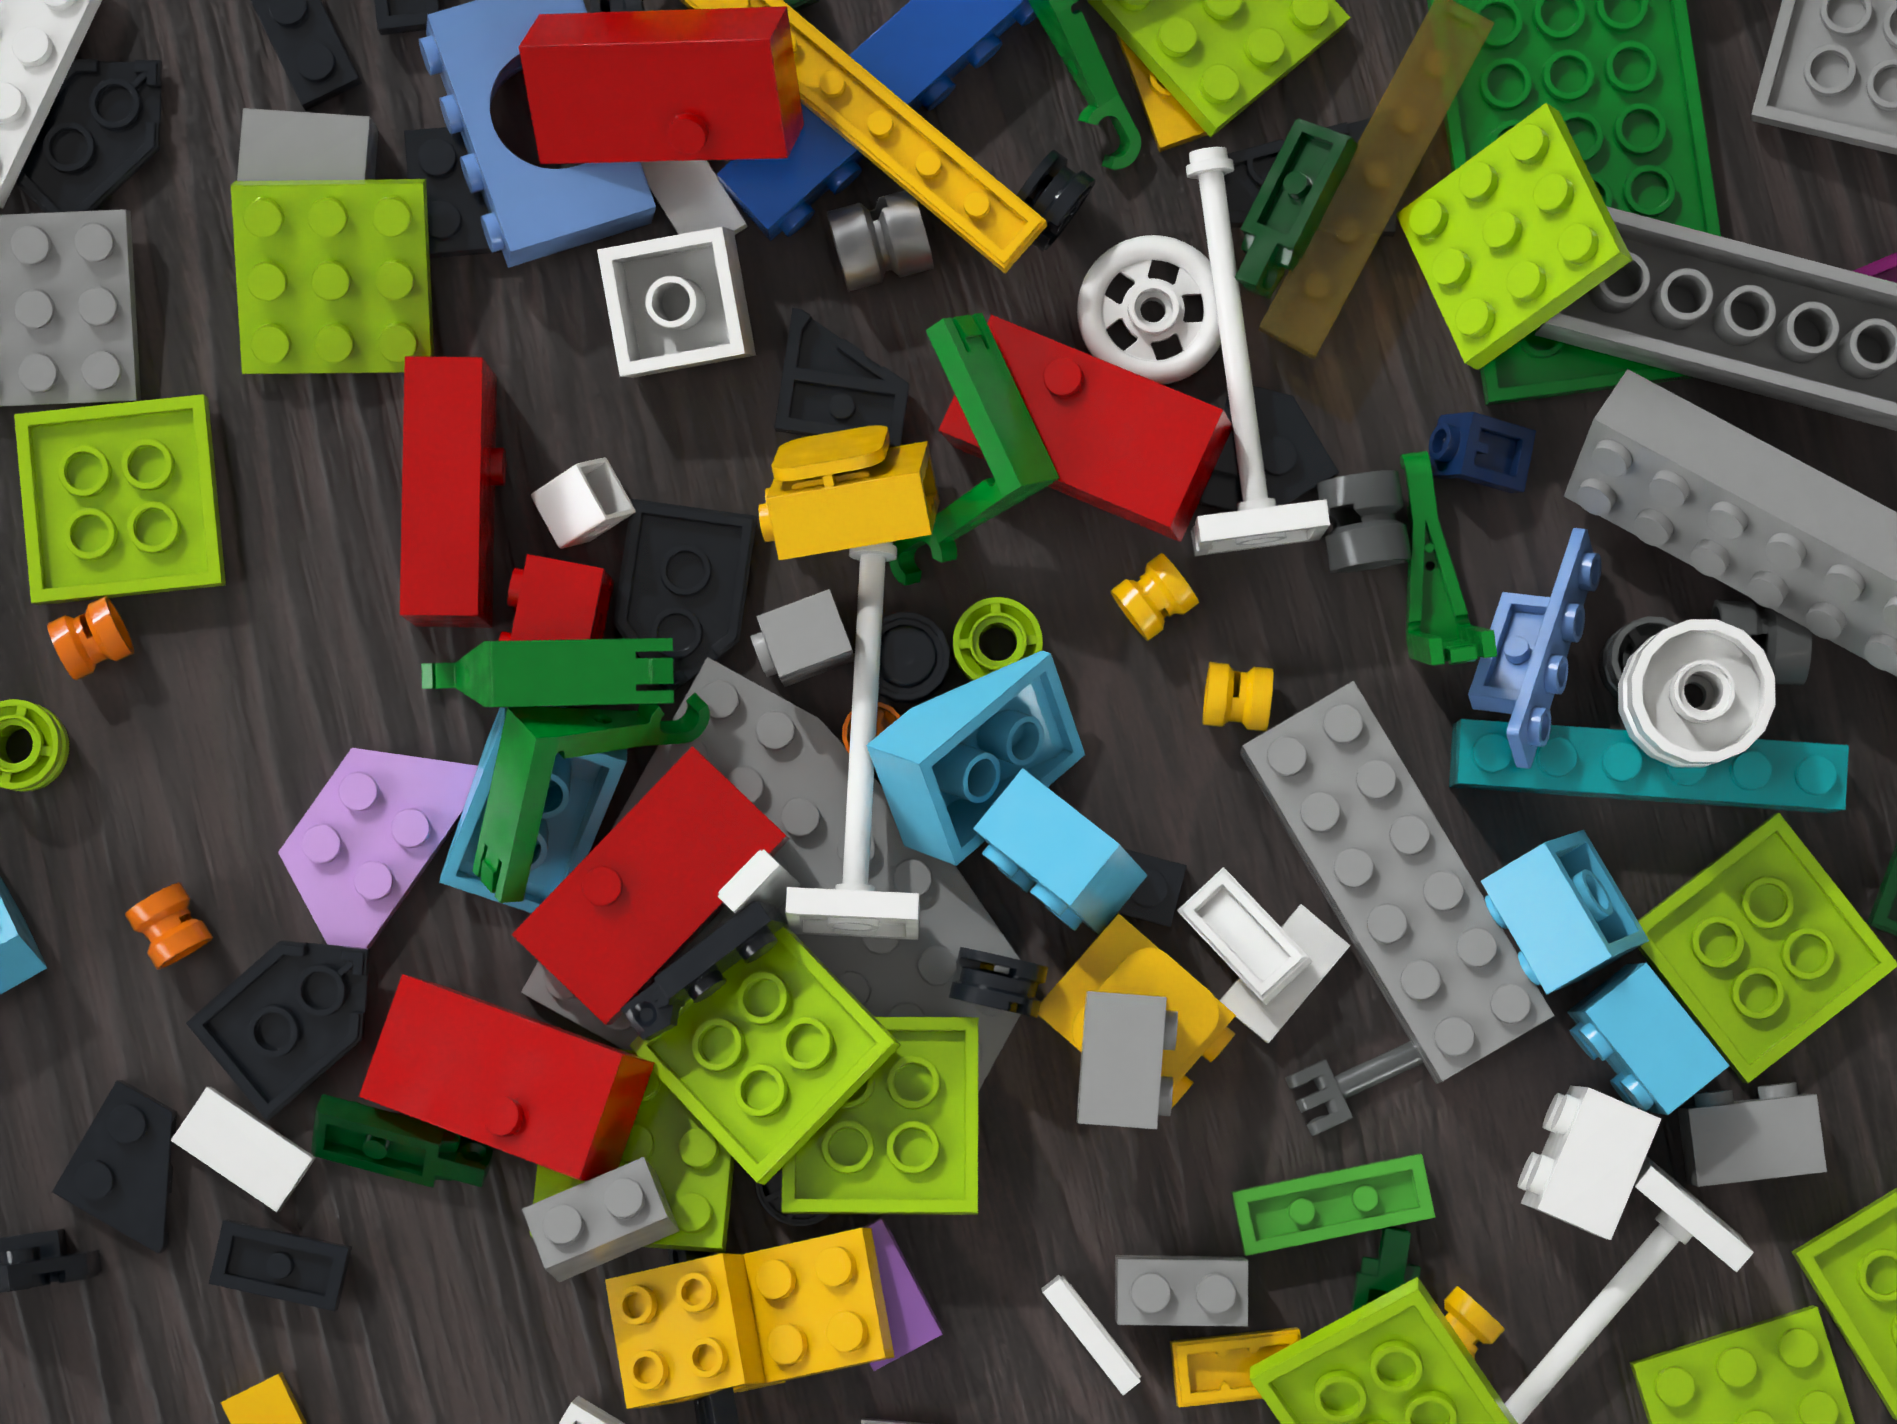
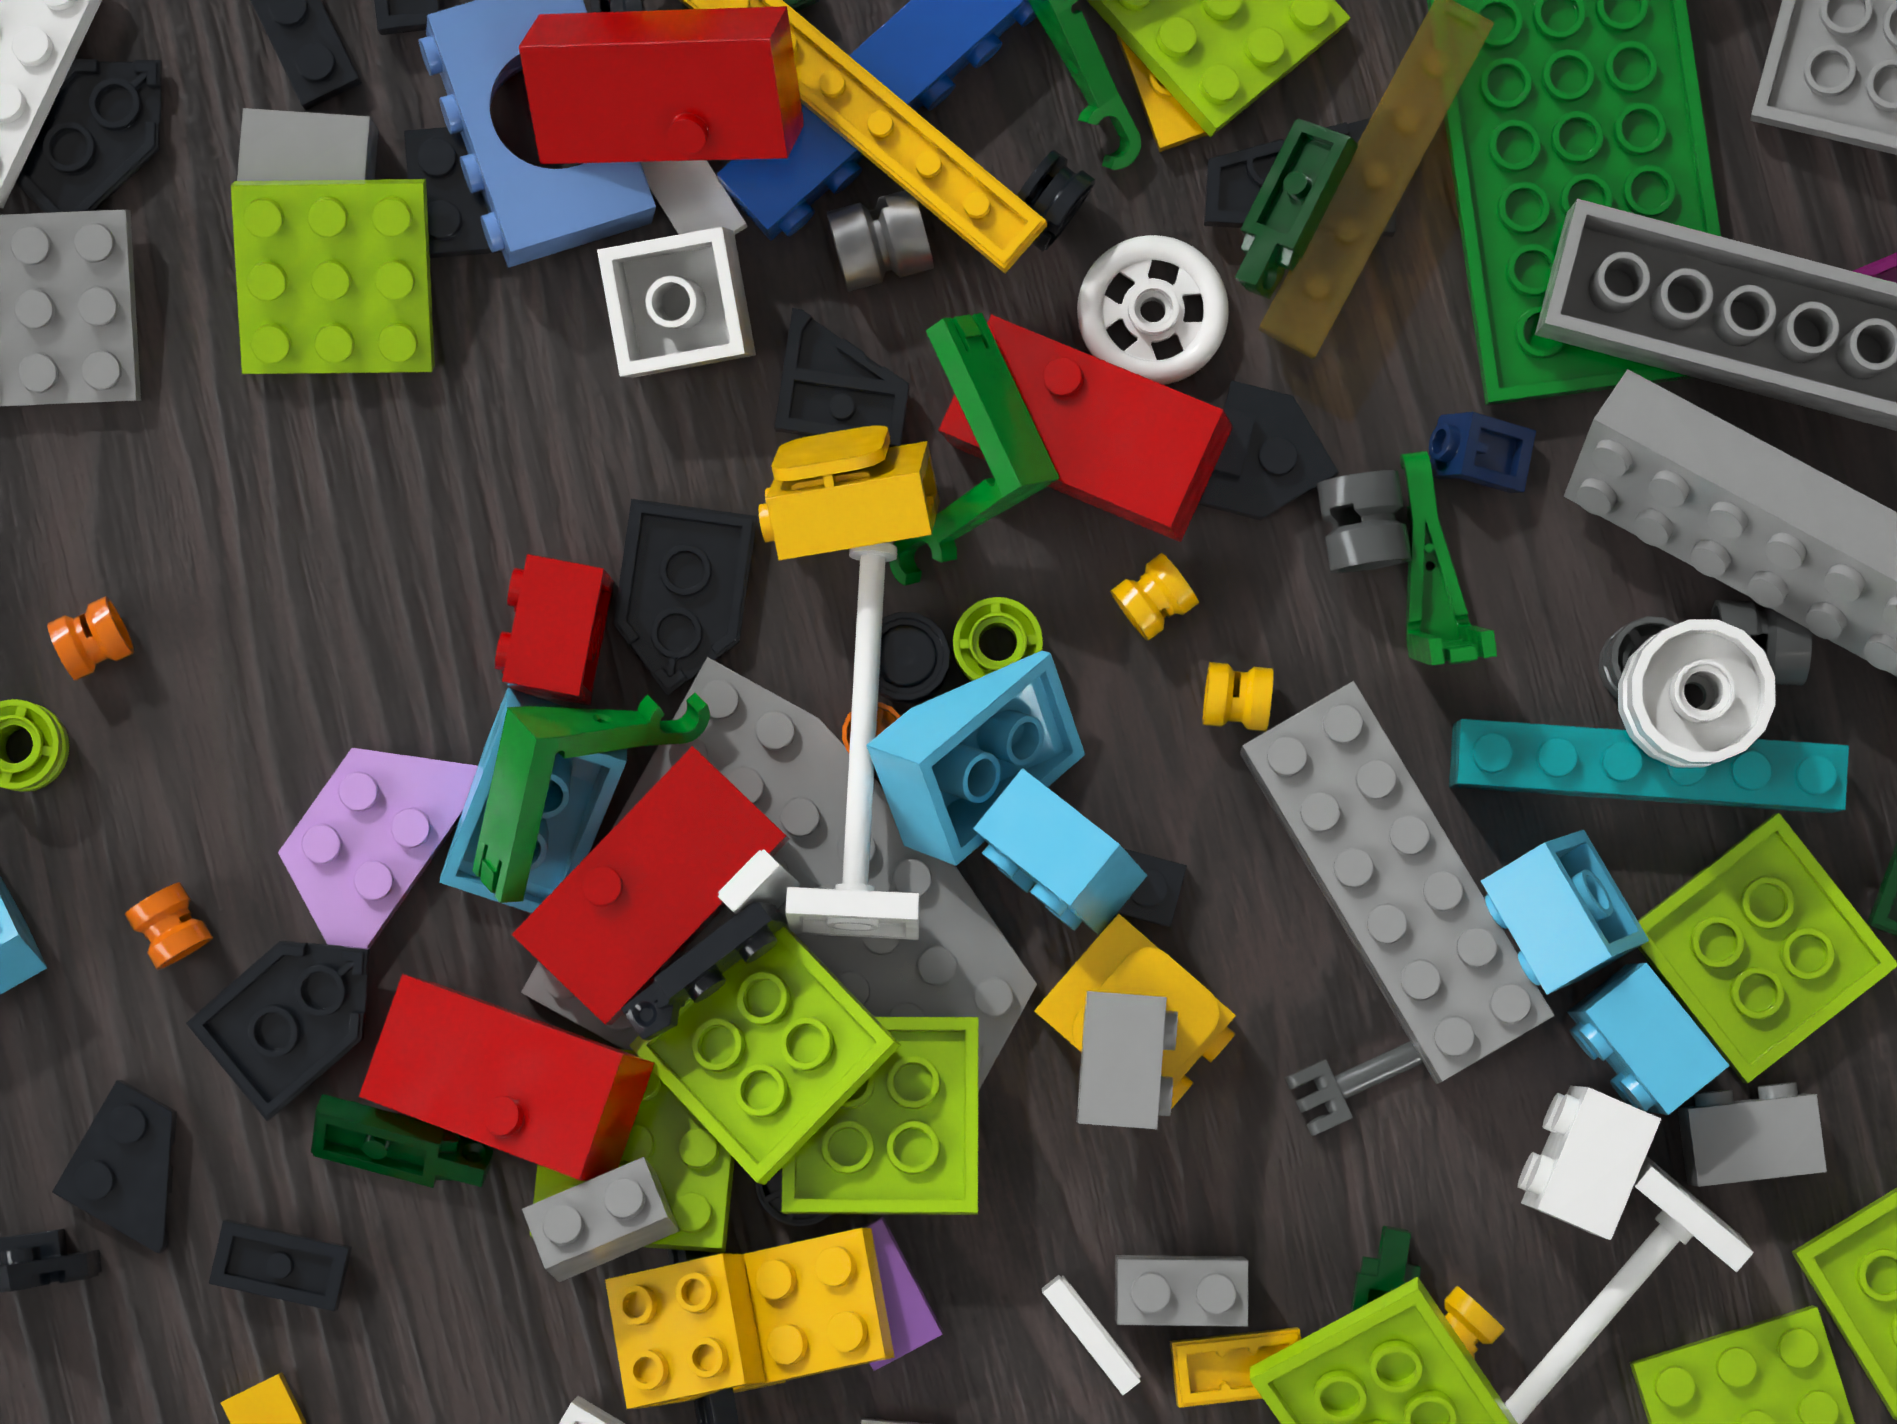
lime plate [14,394,226,605] -> none
white tile [171,1087,316,1212] -> none
red brick [400,356,507,628] -> none
green hinge [421,638,674,707] -> none
white piece [531,457,636,549] -> none
light grey brick [750,589,855,687] -> none
black wheel [949,947,1049,1018] -> none
white tile [1177,867,1313,1005] -> none
white tile [1186,147,1330,556] -> none
white tile [1219,904,1351,1044] -> none
bright green plate [1231,1153,1435,1256] -> none
lime plate [1396,103,1633,370] -> none
medium blue bracket [1468,528,1601,769] -> none

